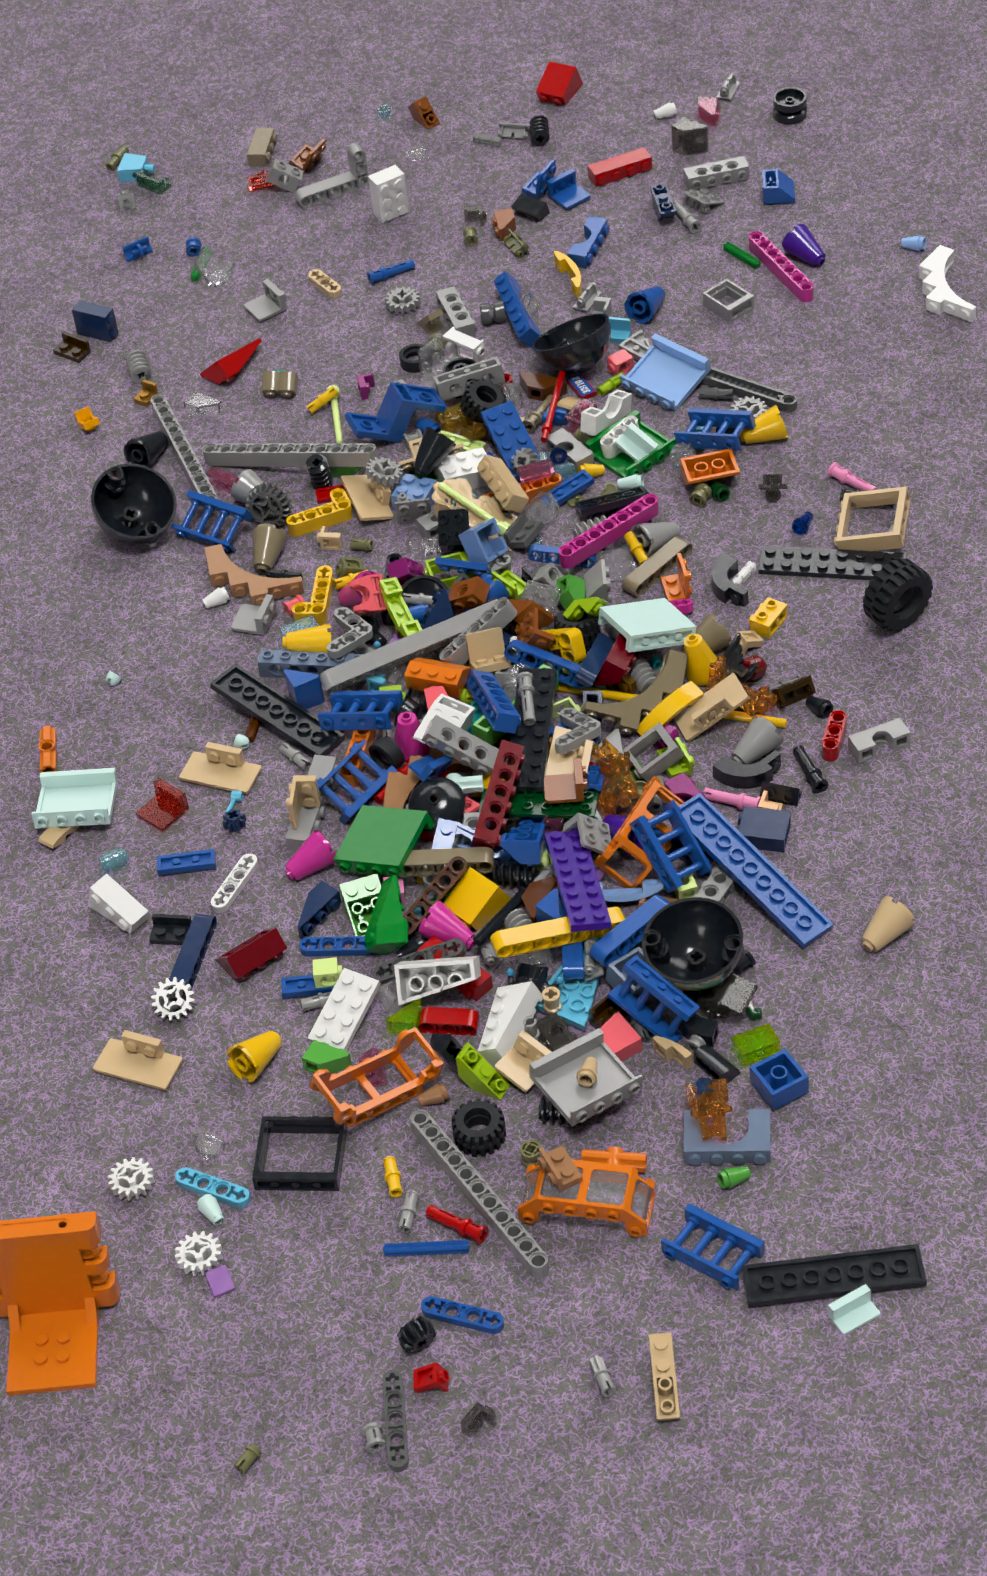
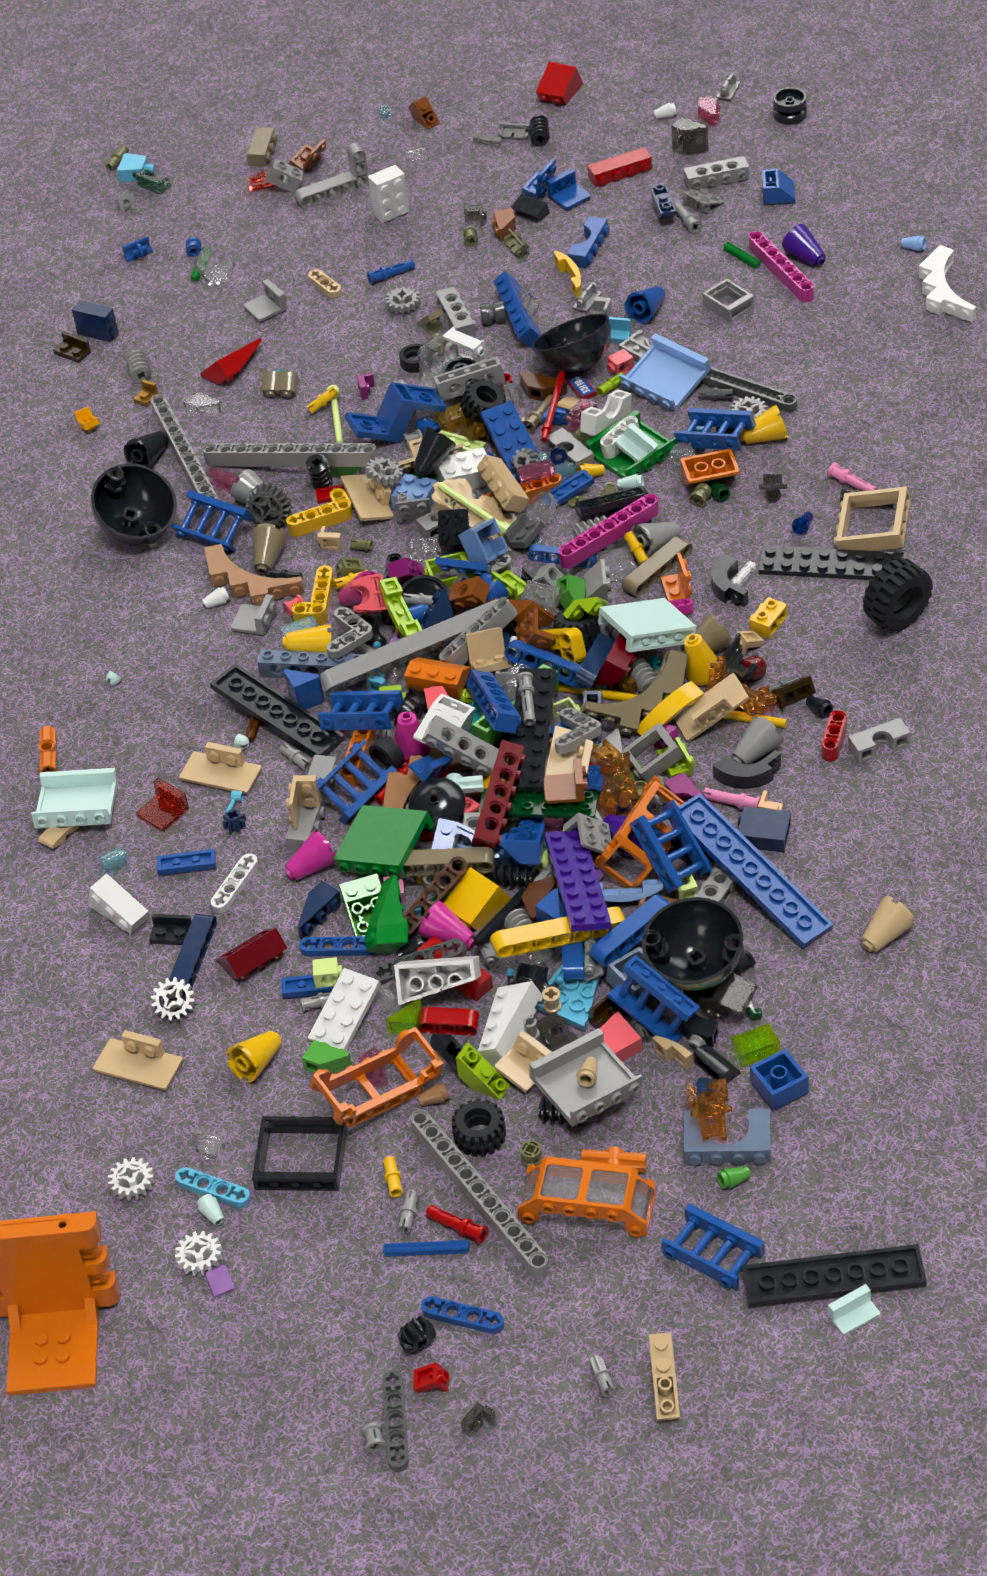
olive pin [233,1443,261,1474] -> none
medium nougat bracket [537,1145,583,1192] -> none
black hinge [760,781,802,806] -> none
black pin [793,745,829,793] -> none

